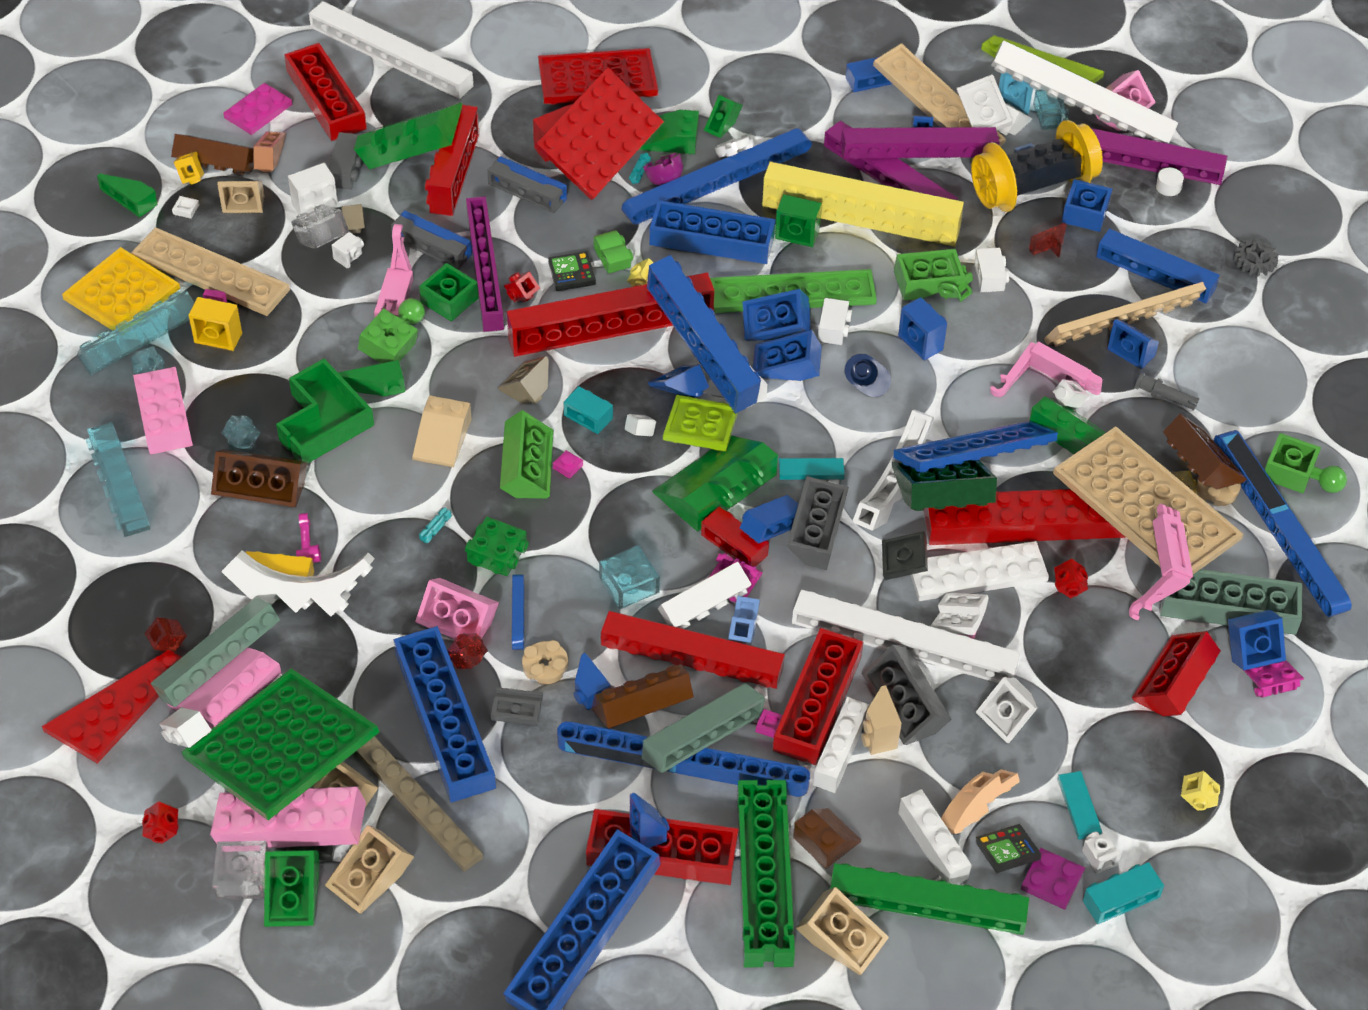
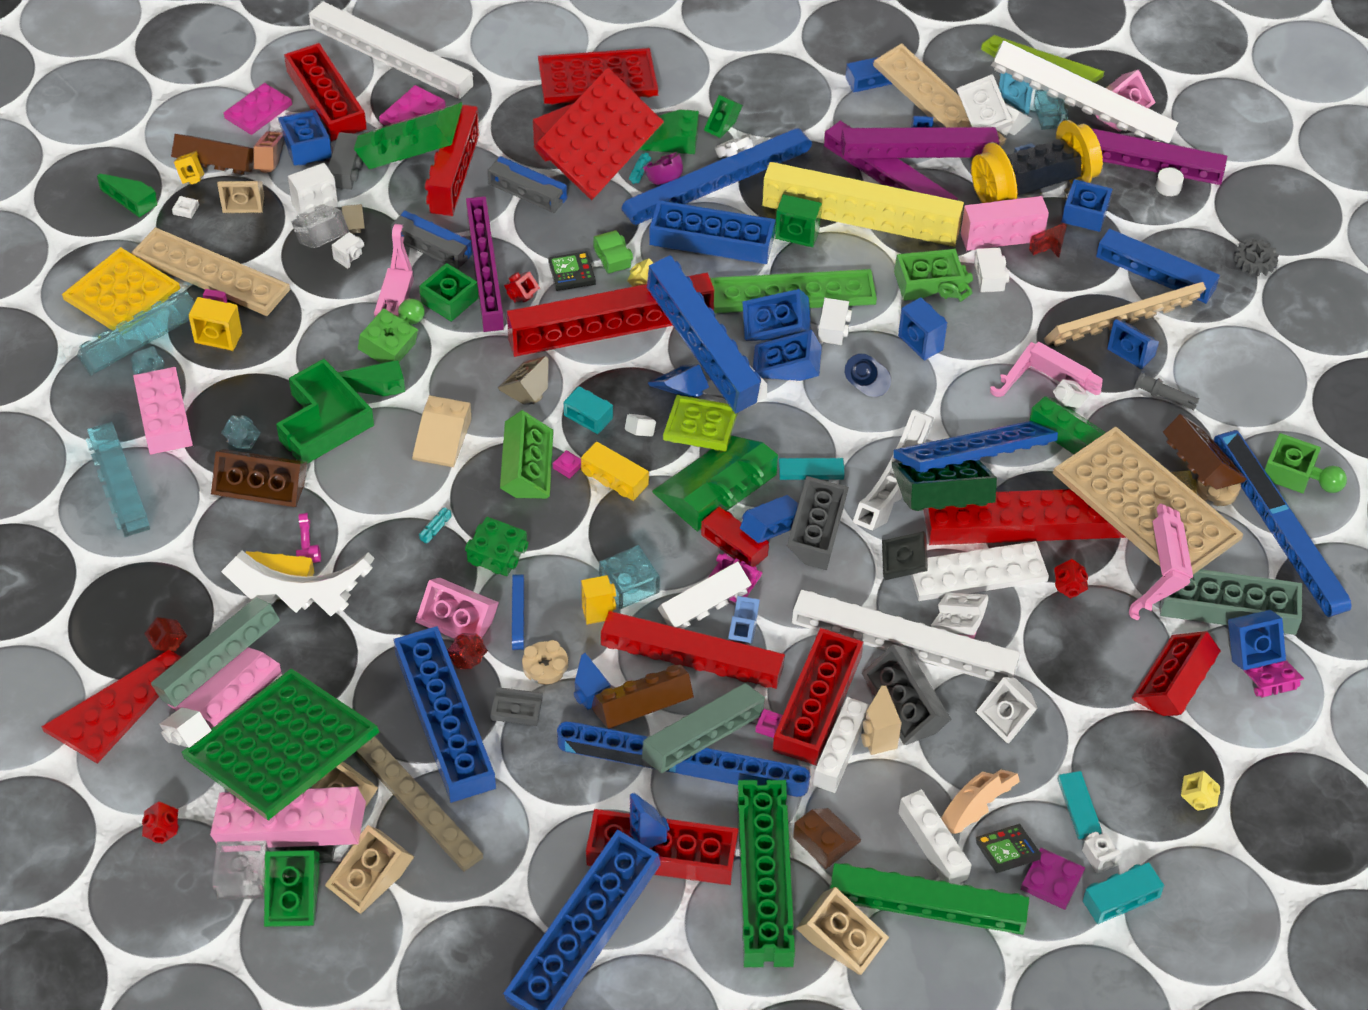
none -> blue slope [278,110,332,166]
none -> dark pink plate [379,85,445,125]
none -> yellow brick [581,441,649,501]
none -> yellow brick [581,575,616,625]
none -> bright pink brick [961,196,1049,251]

